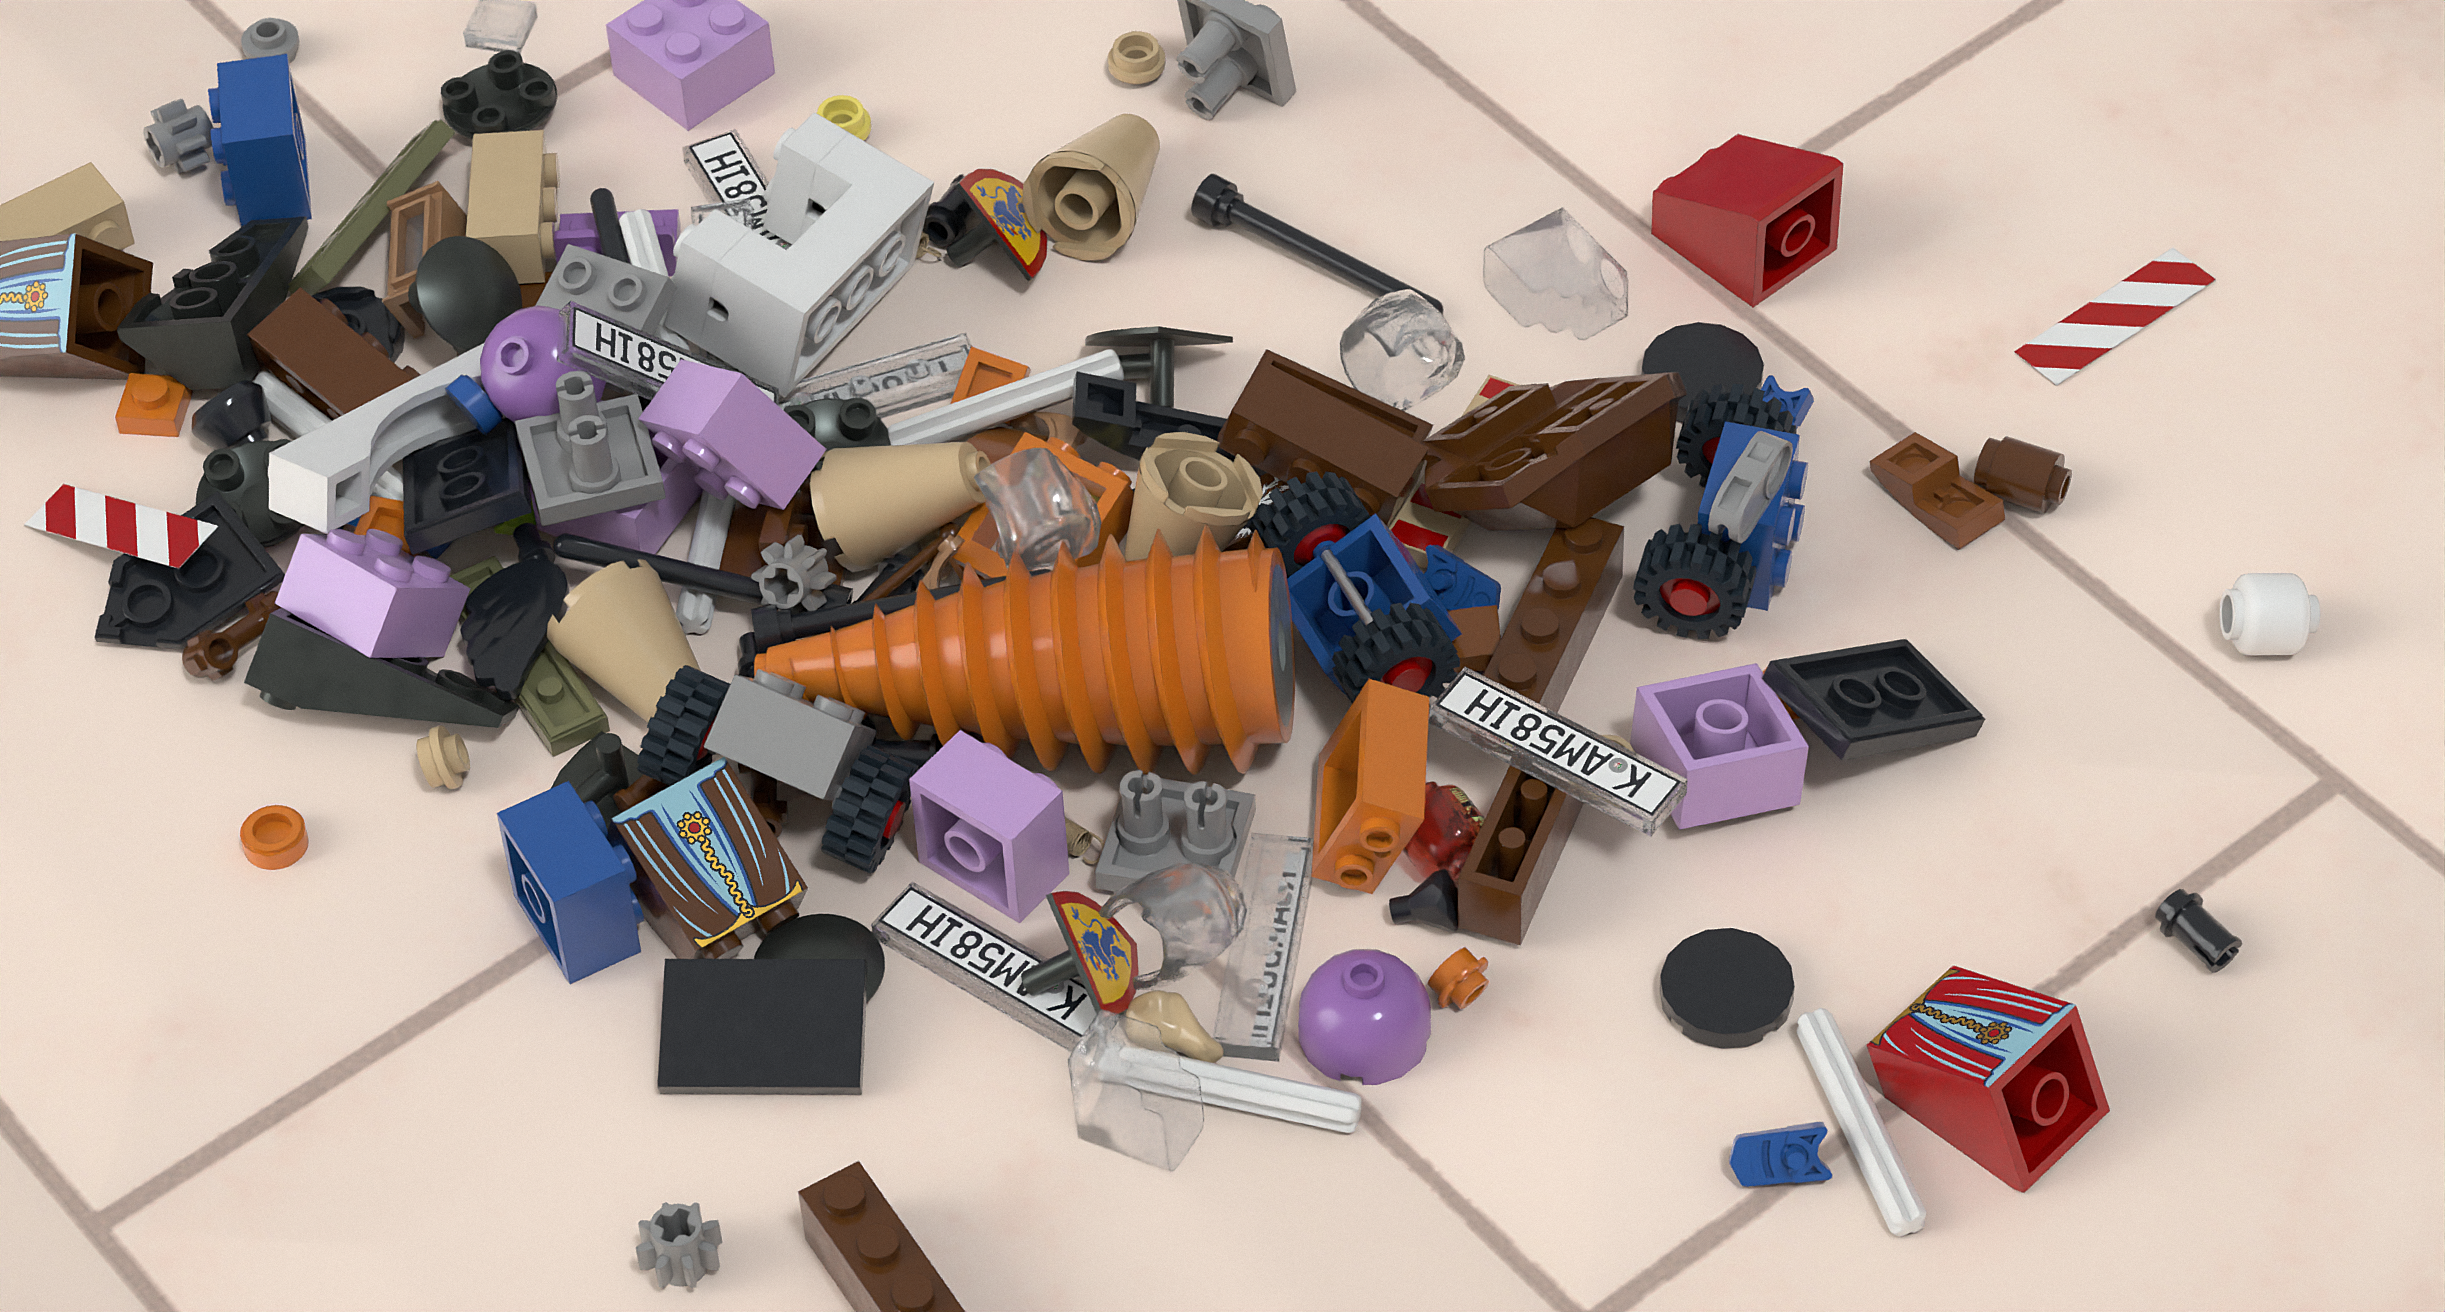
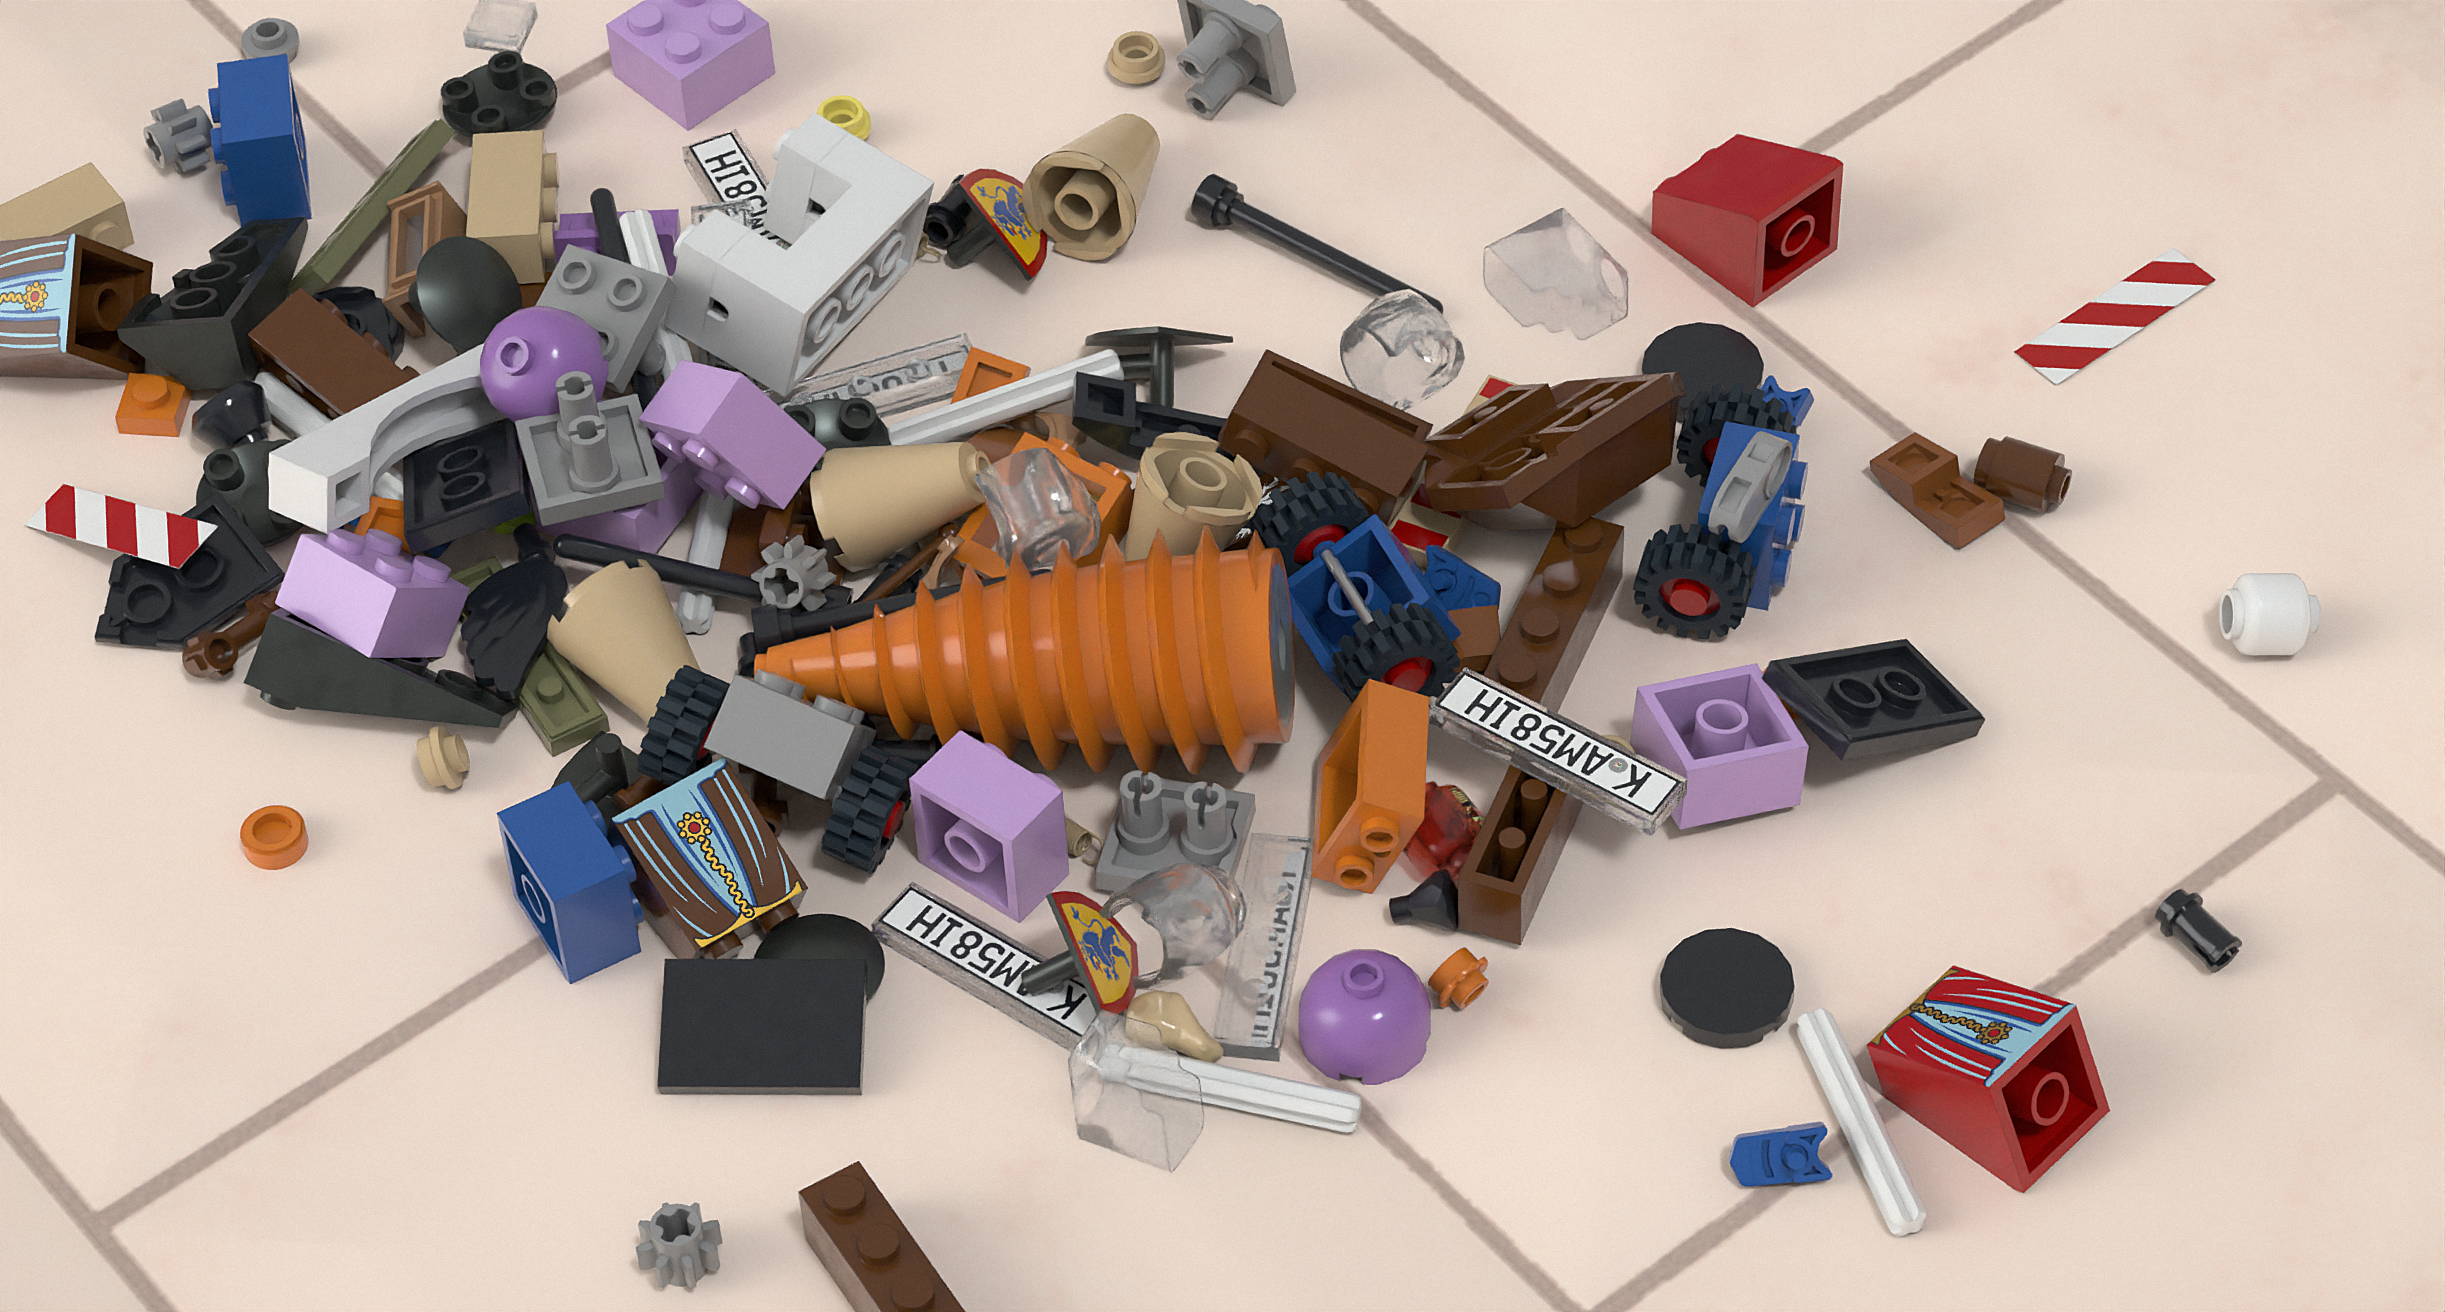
blue tile [445,374,503,435] -> none
tile [557,301,779,405] -> none

